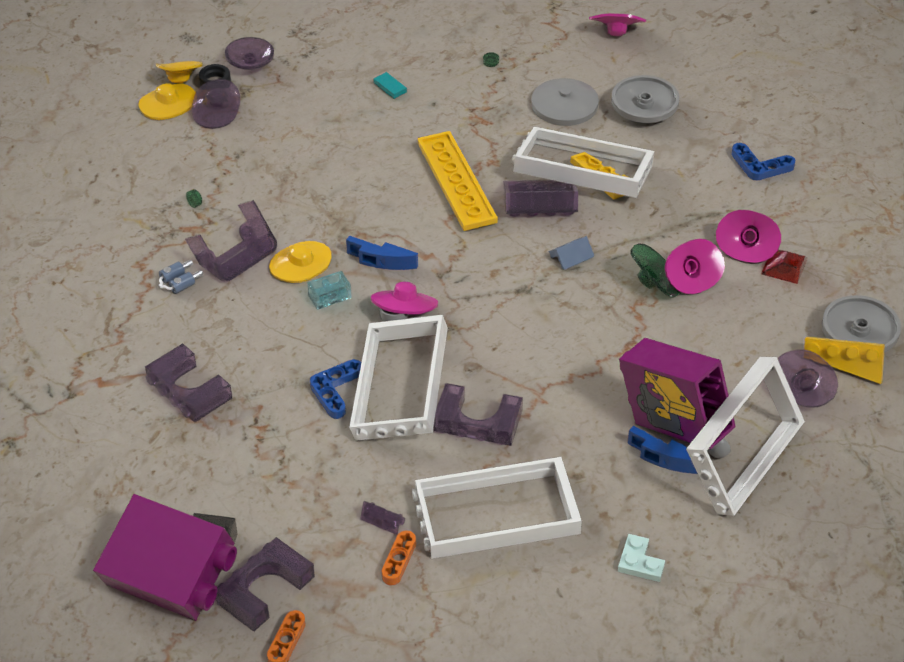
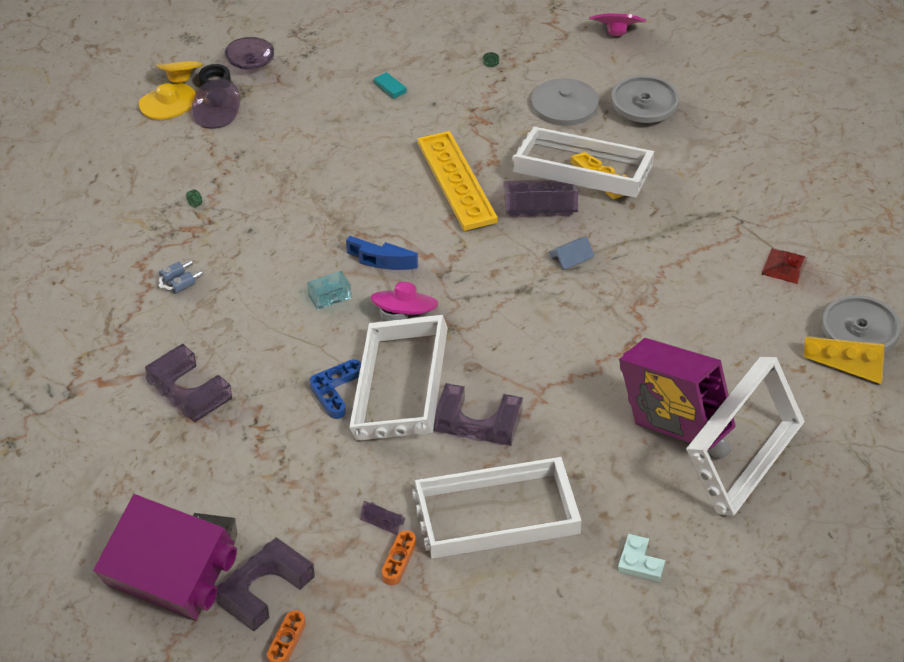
clear purple windscreen [185,200,277,281] -> none
yellow hat [269,241,331,283] -> none
blue slope [628,426,698,474] -> none
clear green hat [630,243,682,297] -> none
dark pink hat [665,239,725,294] -> none
dark pink hat [716,210,781,263] -> none
blue beam [732,143,796,181] -> none
hat [772,350,838,407] -> none

